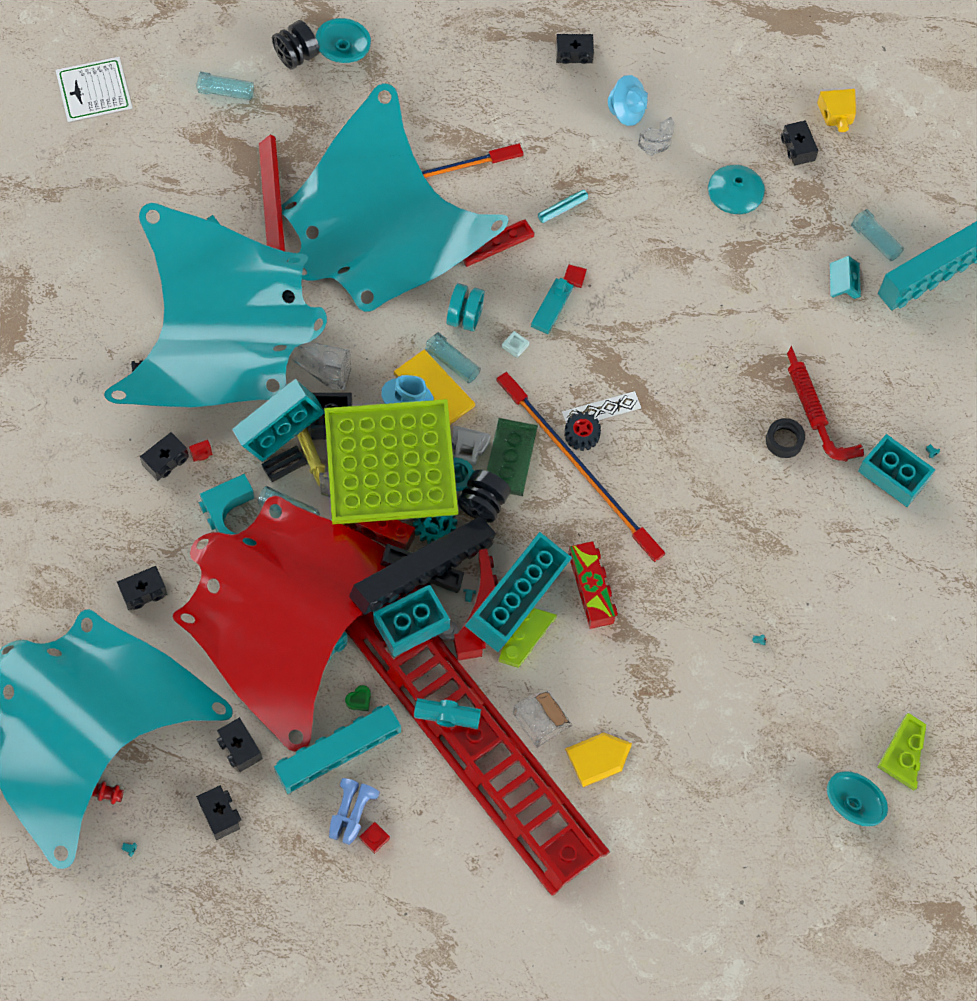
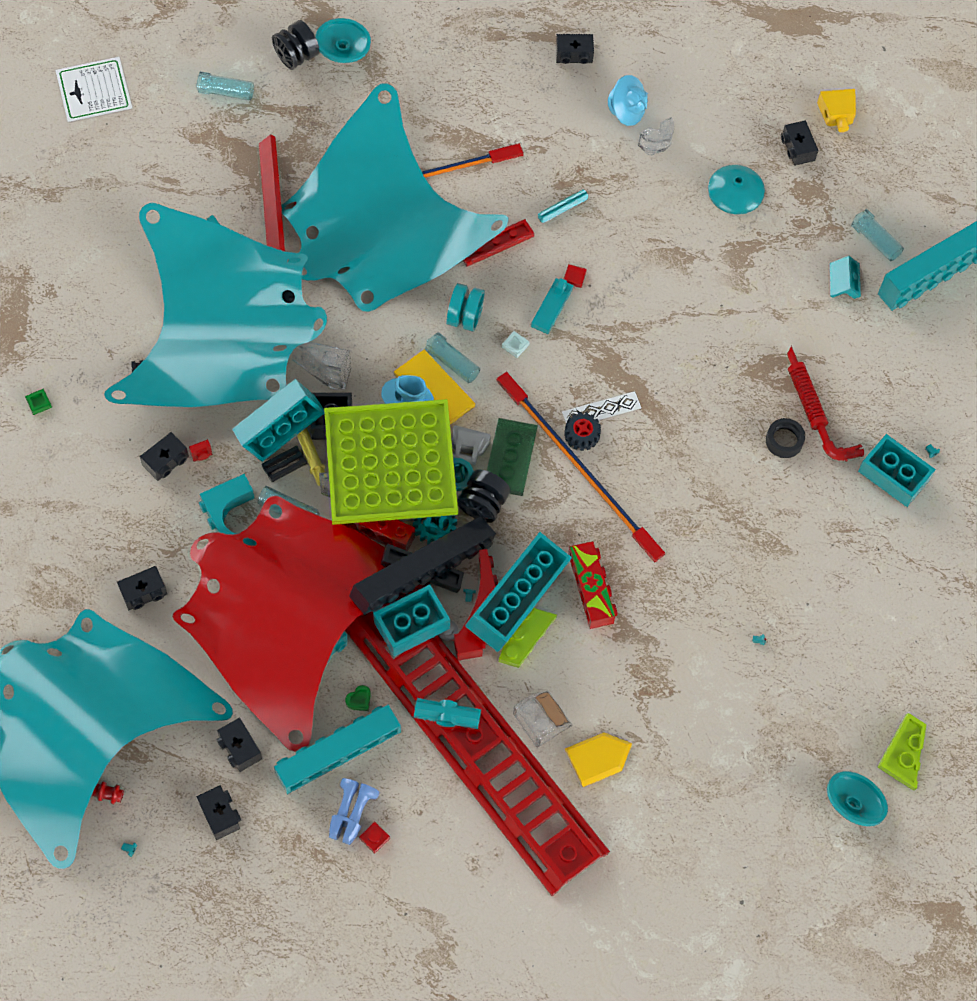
none -> green tile [25,388,52,415]

